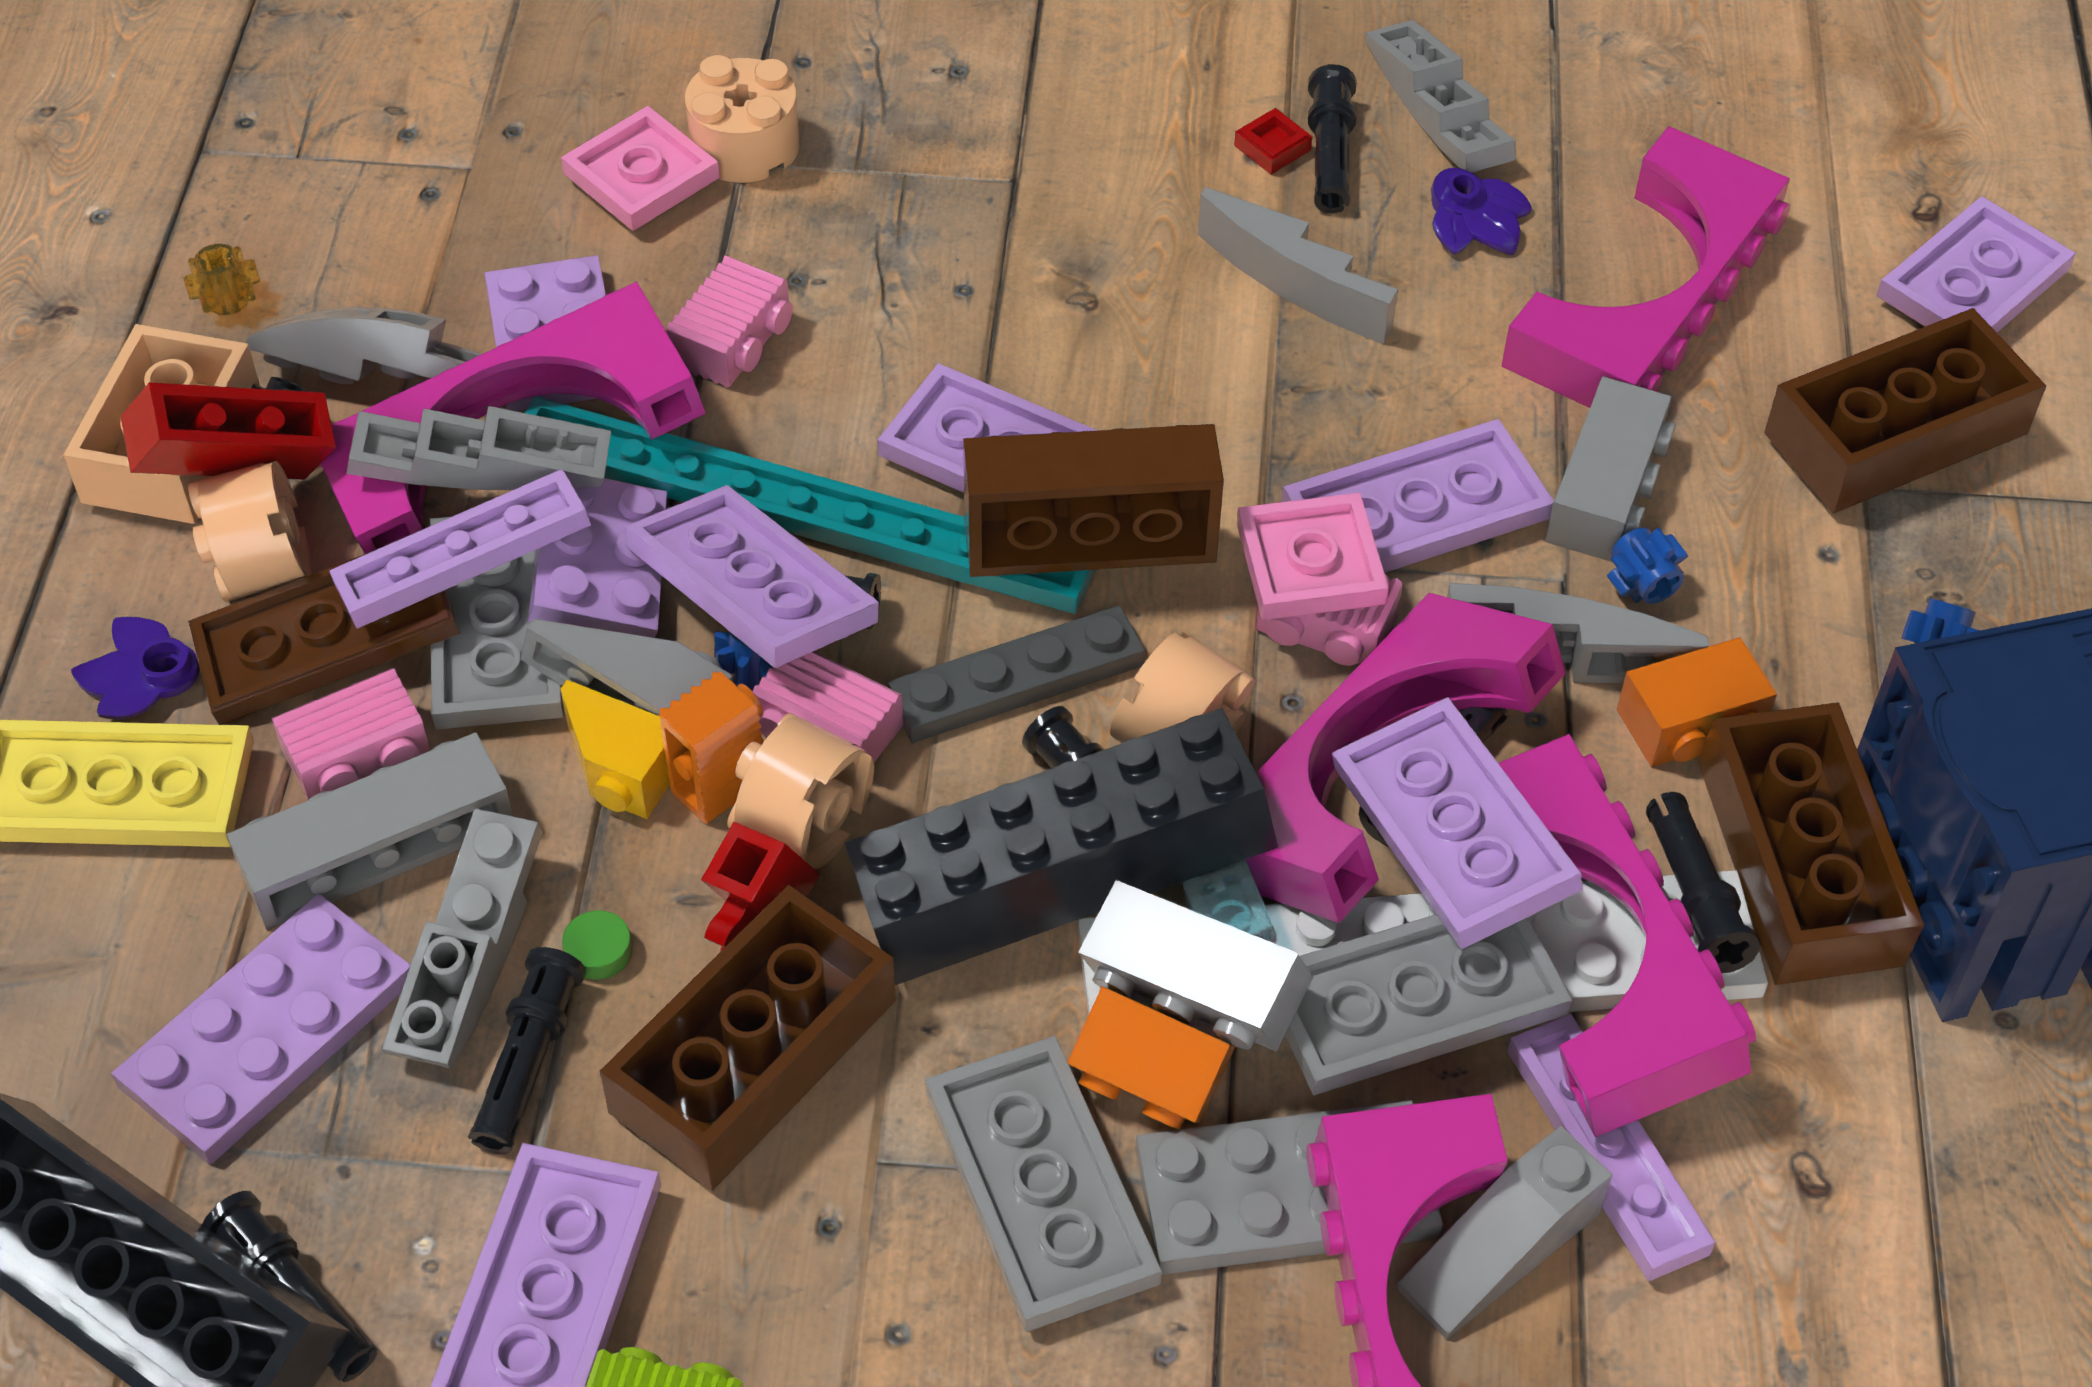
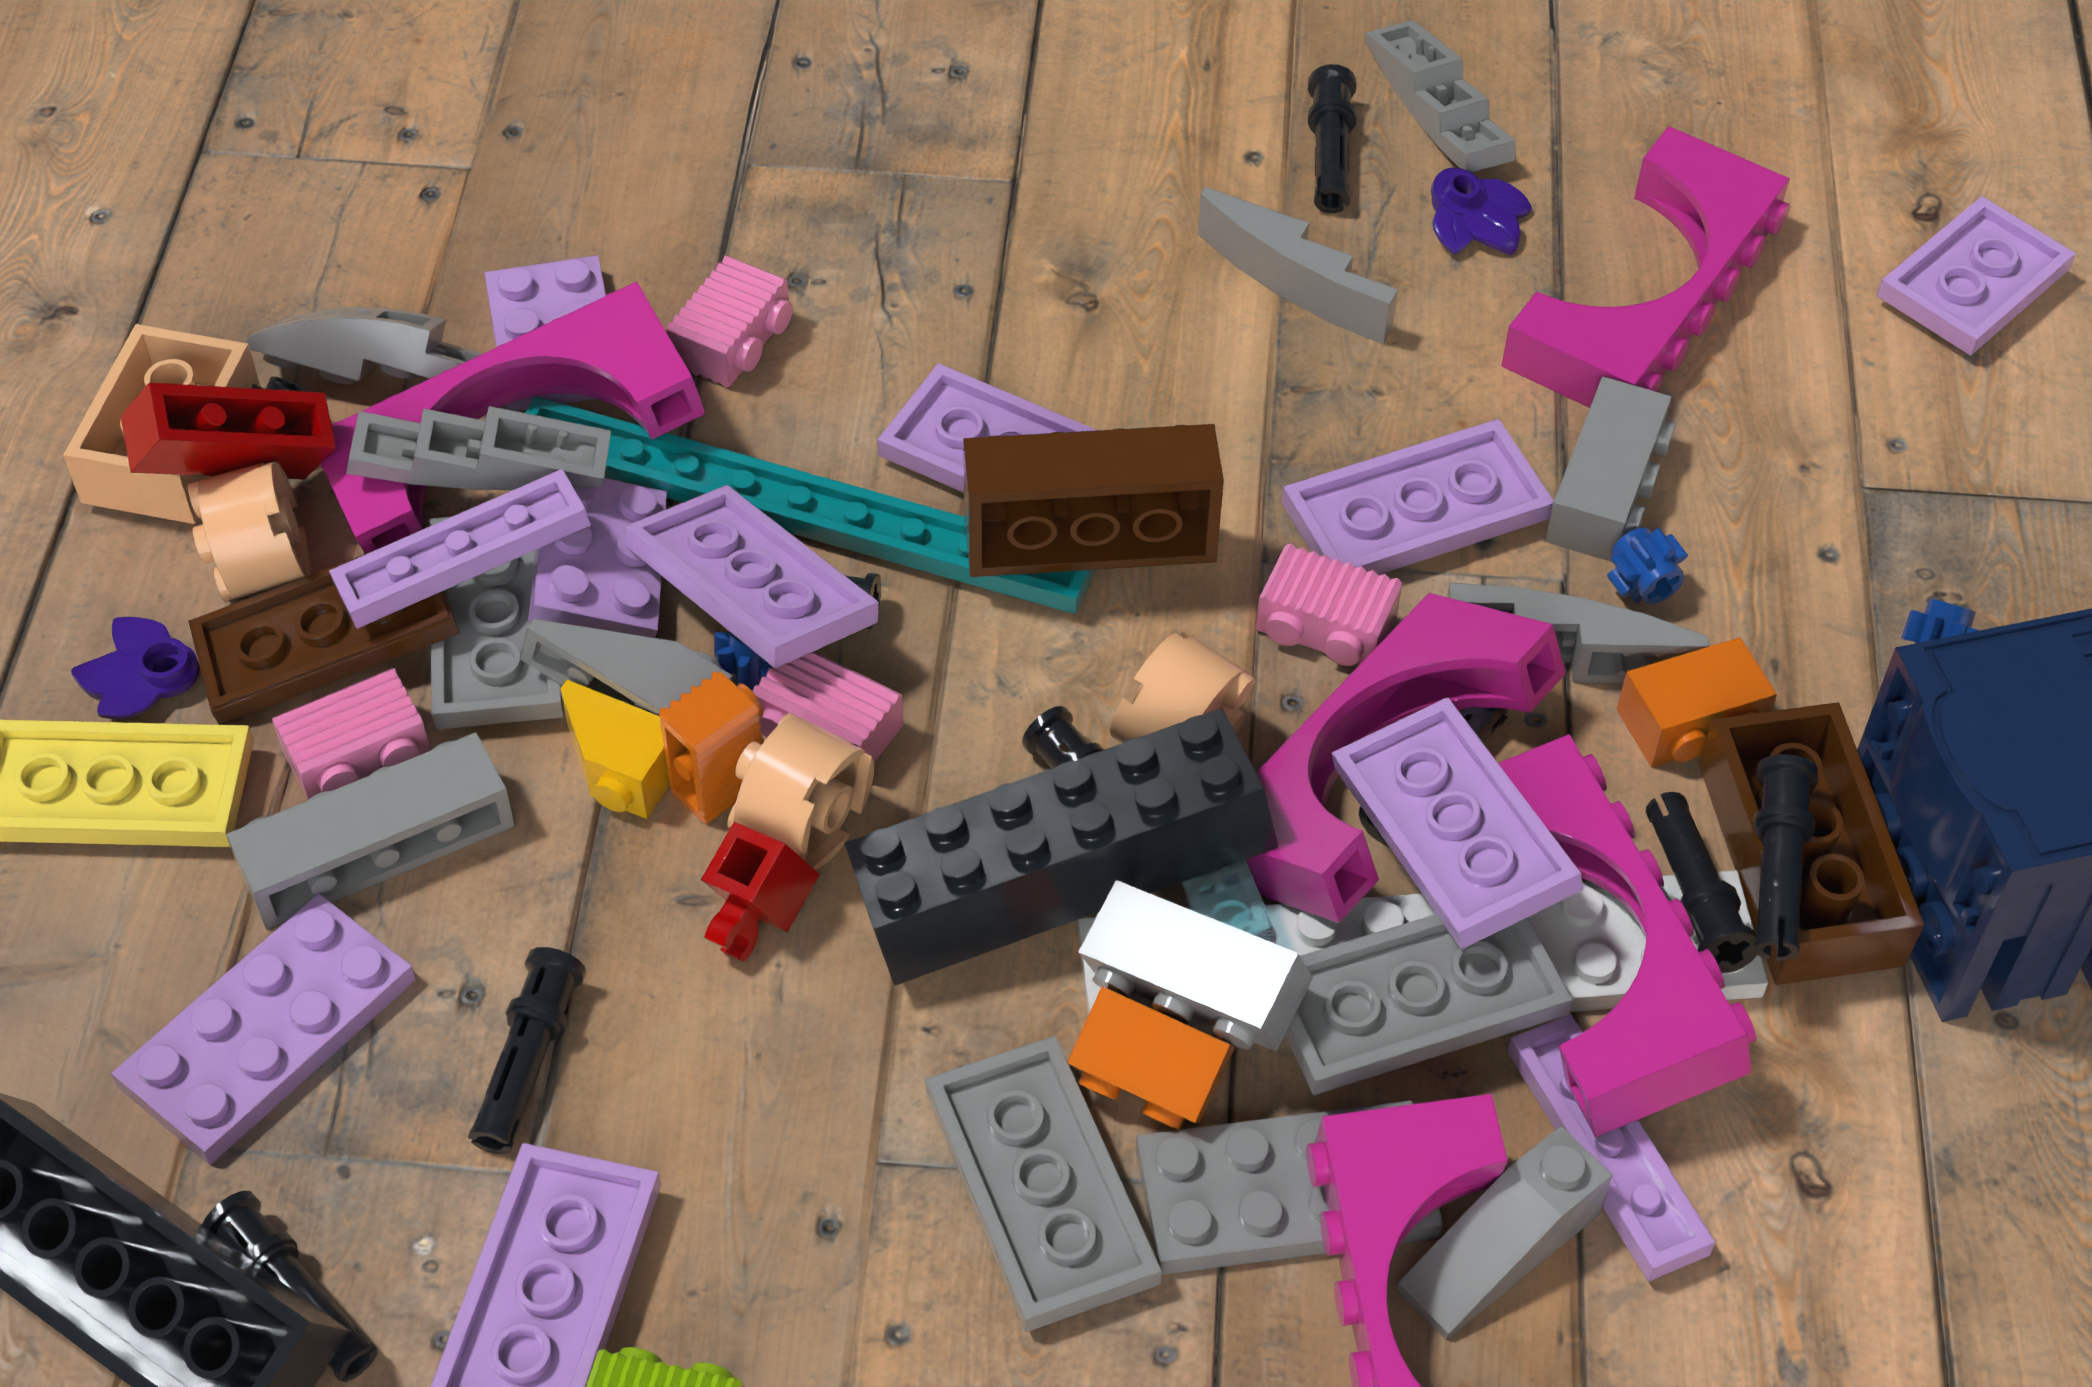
clear yellow gear [183,243,260,315] -> none
light grey slope [382,808,543,1068] -> none
bright pink plate [561,106,720,231] -> none
bright green tile [562,910,632,980] -> none
reddish brown brick [600,885,896,1191] -> none
light nougat brick [685,55,800,183] -> none
dark grey plate [888,605,1145,743] -> none
red tile [1234,108,1313,175] -> none
bright pink plate [1237,493,1389,620] -> none
reddish brown brick [1764,308,2046,514] -> none
none -> black pin [1753,754,1818,961]

